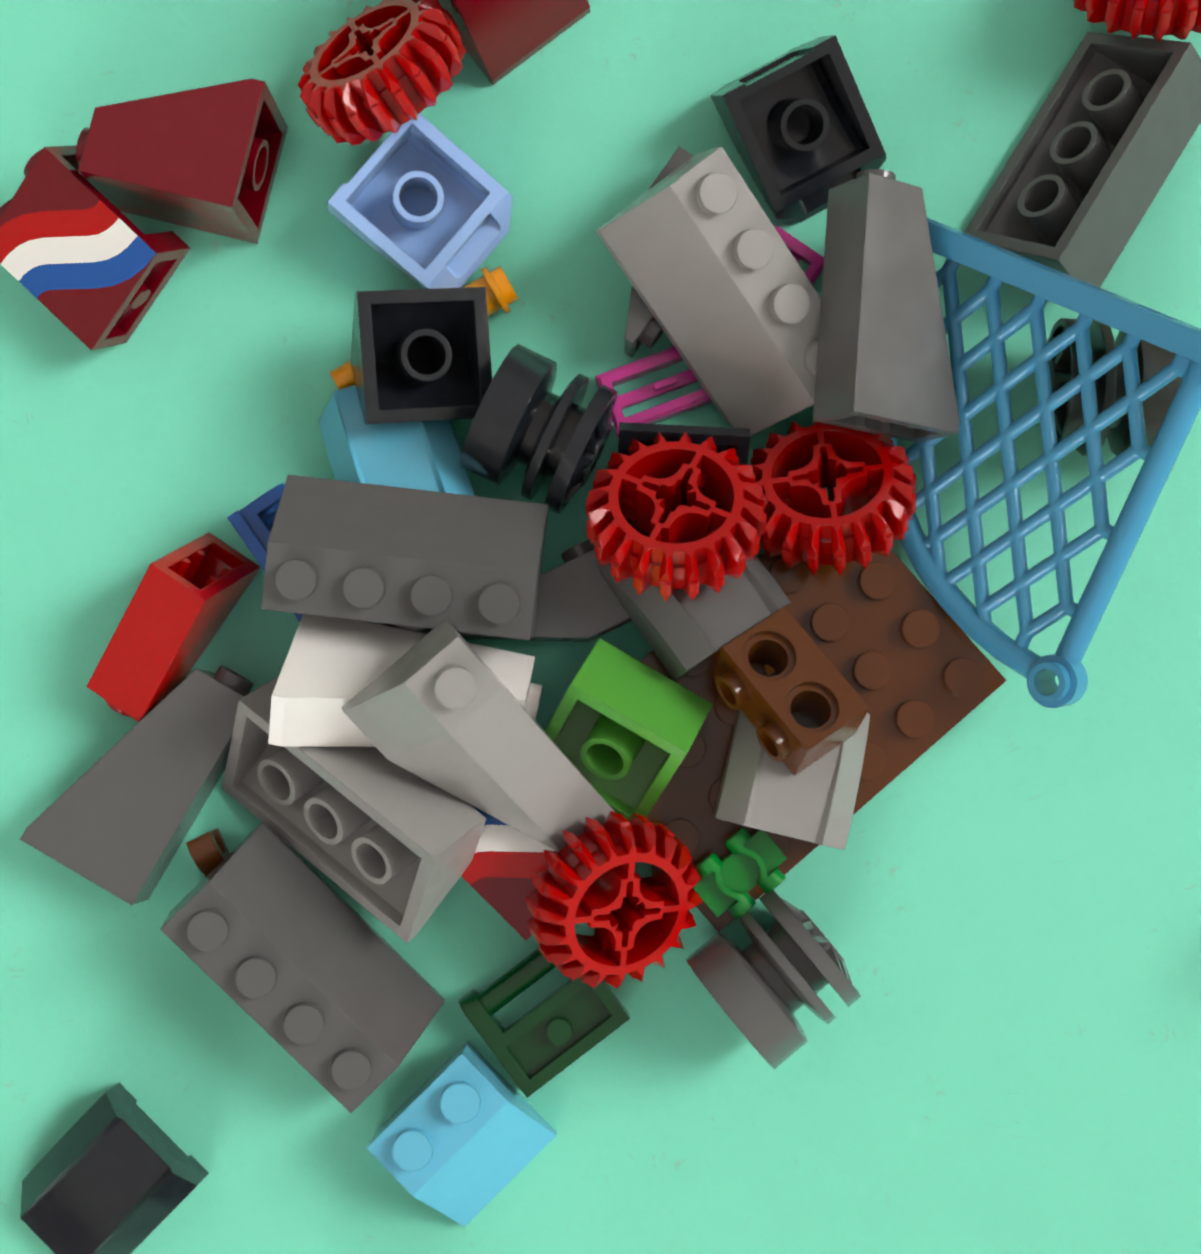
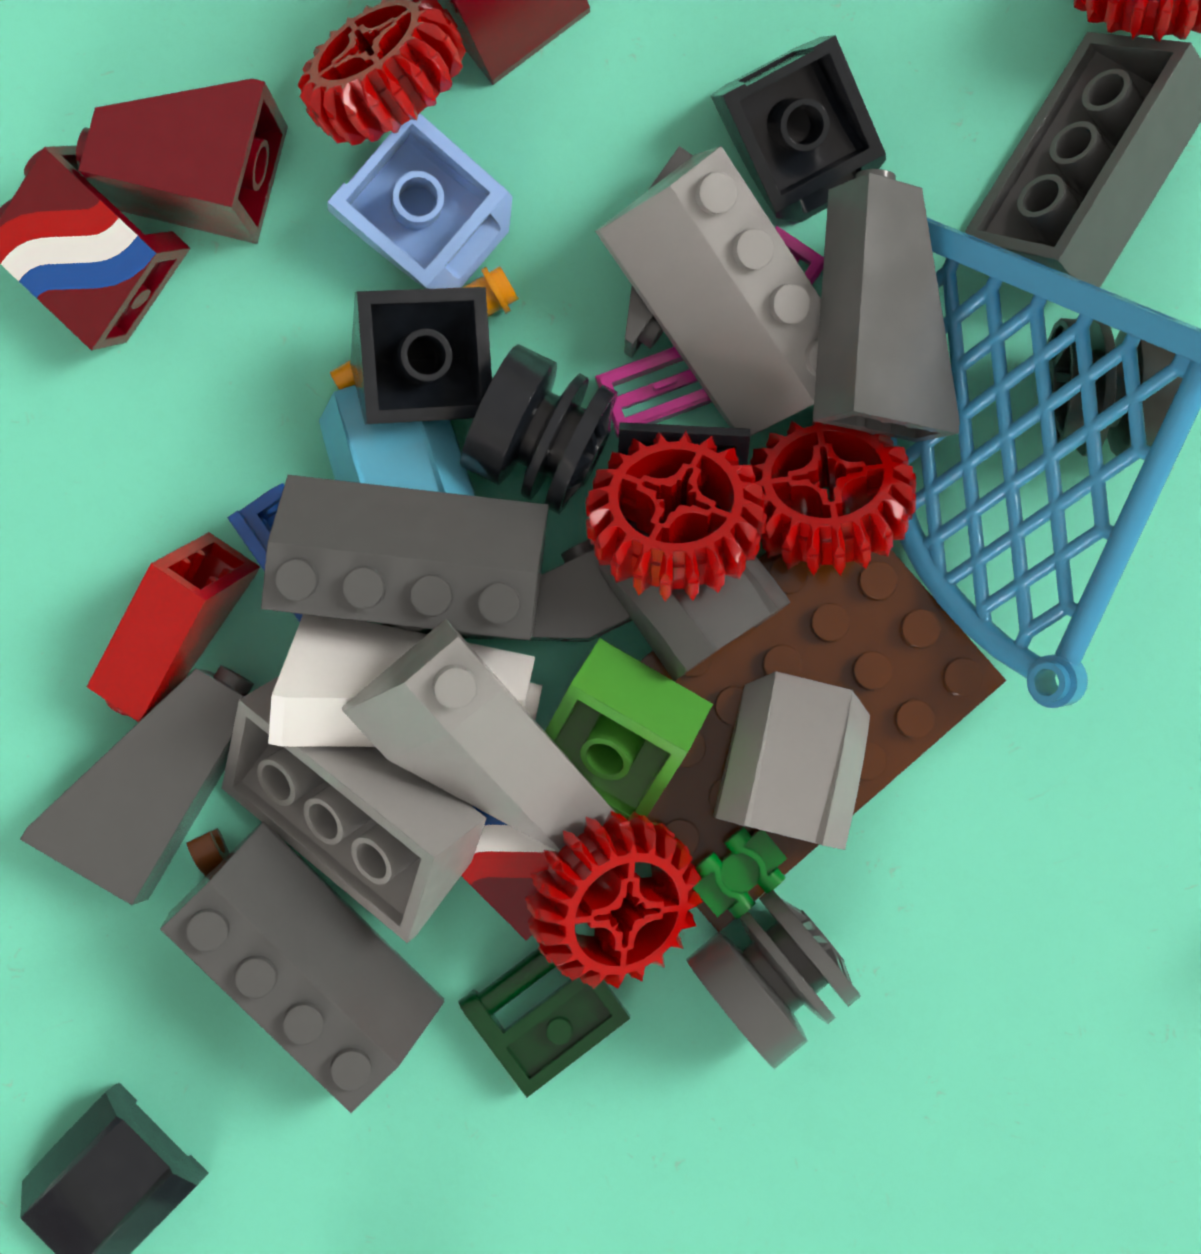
medium azure slope [367,1041,557,1227] -> none
reddish brown brick [713,606,870,776] -> none

